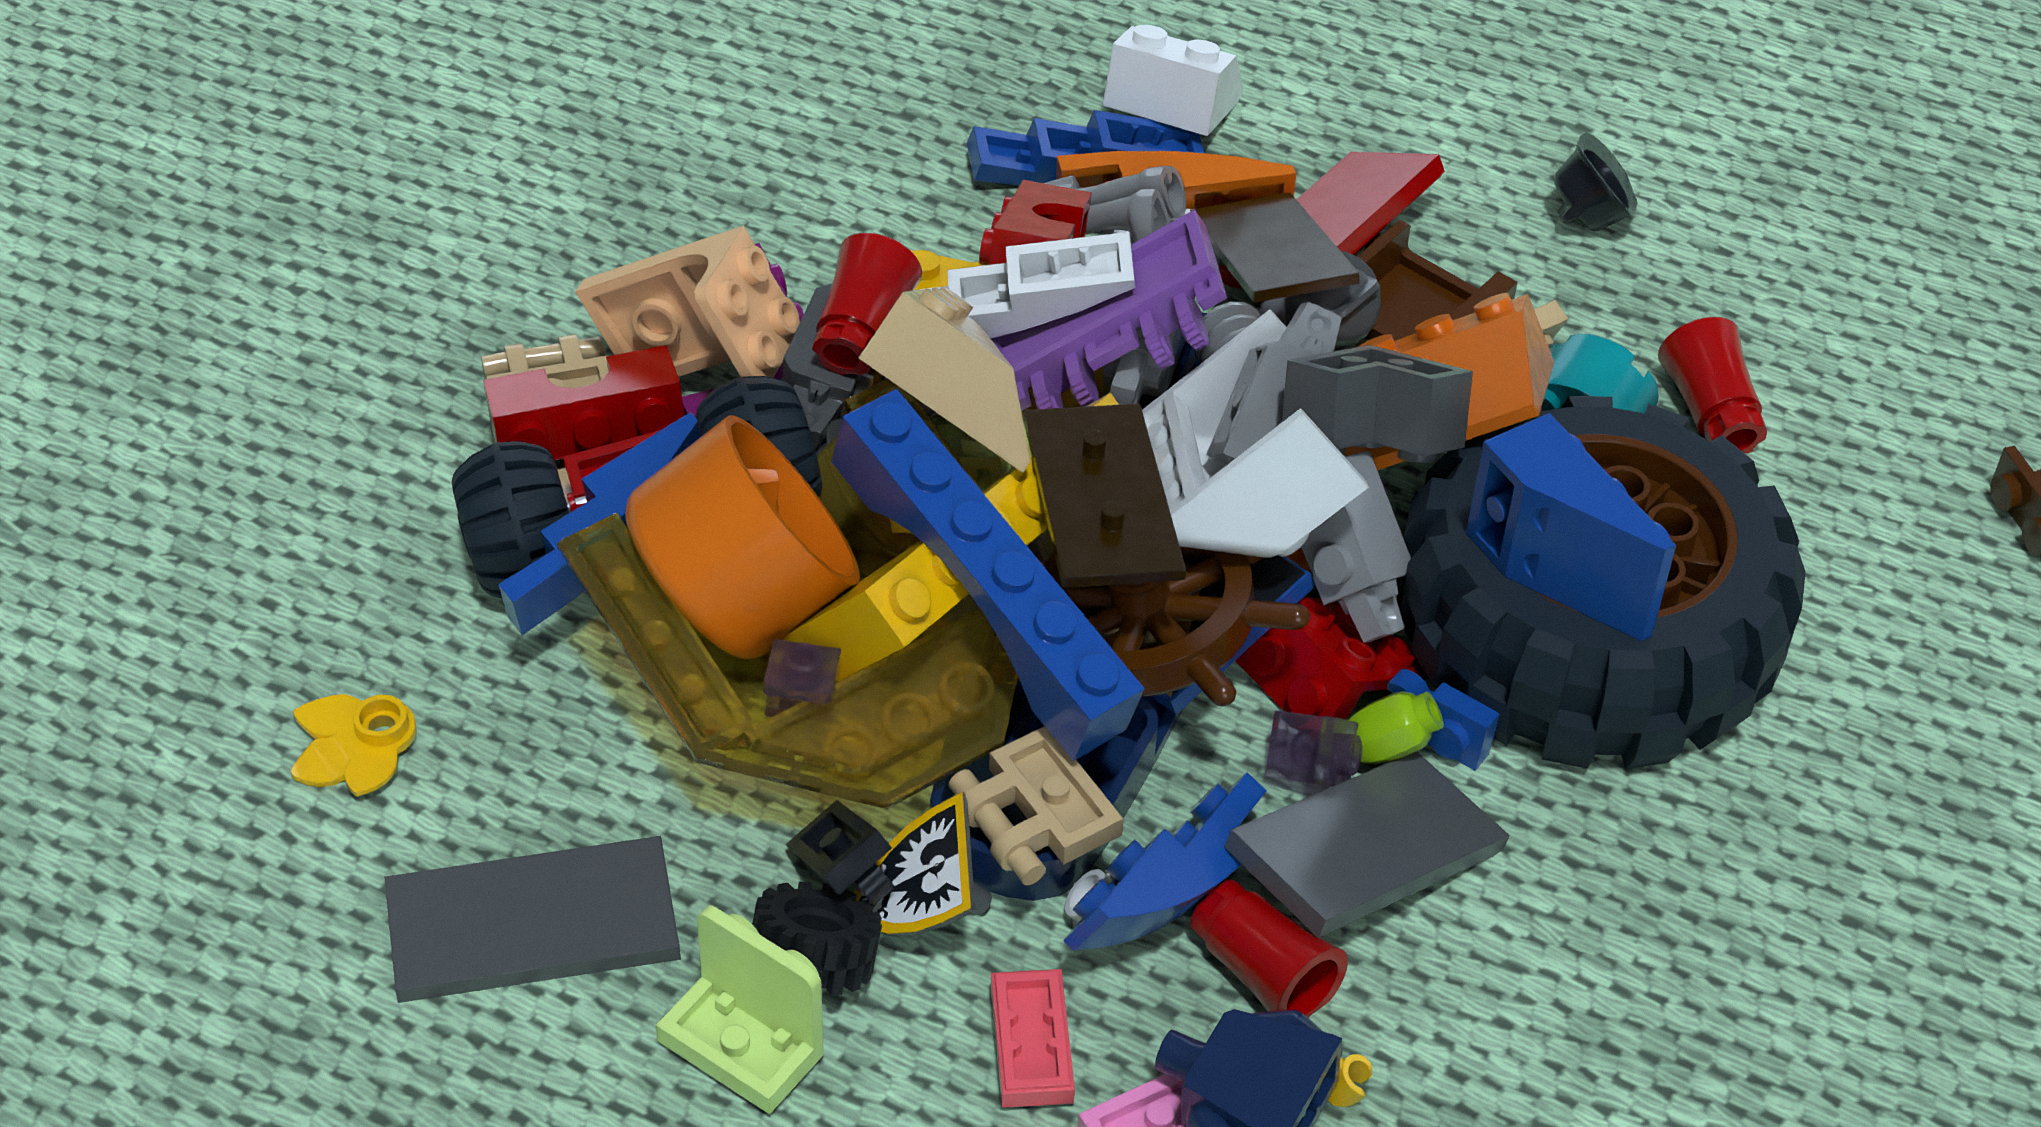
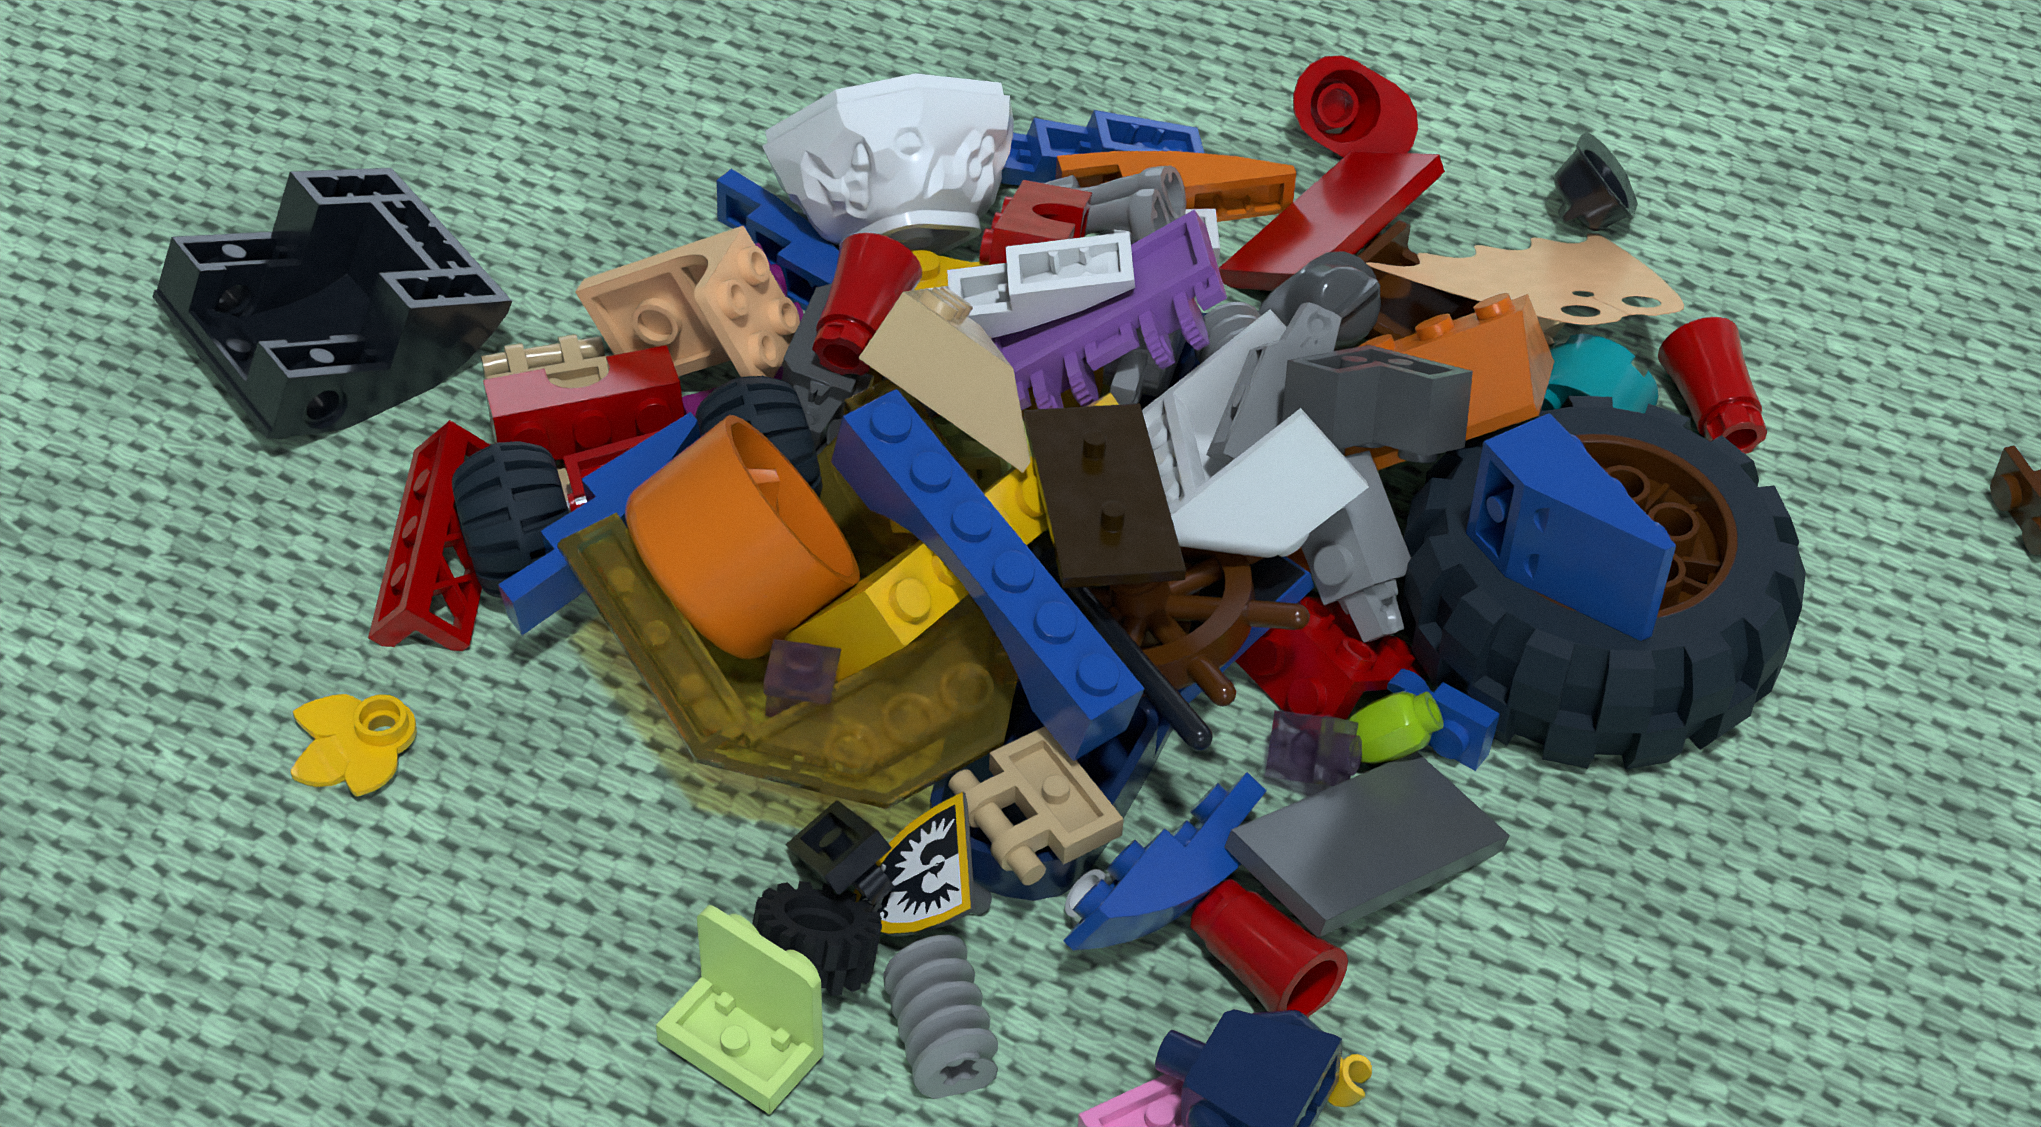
dark grey tile [384,836,681,1003] -> none
coral plate [990,969,1075,1108] -> none
white slope [1103,25,1243,136] -> none
piece [1190,192,1360,303] -> none
none -> black slope [152,168,512,439]
none -> red fence [368,420,490,651]
none -> blue slope [716,168,839,311]
none -> white rock [762,73,1014,255]
none -> light grey piece [883,935,998,1099]
none -> black piece [1027,531,1213,751]
none -> red piece [1293,55,1418,158]
none -> light nougat piece [1366,234,1684,325]

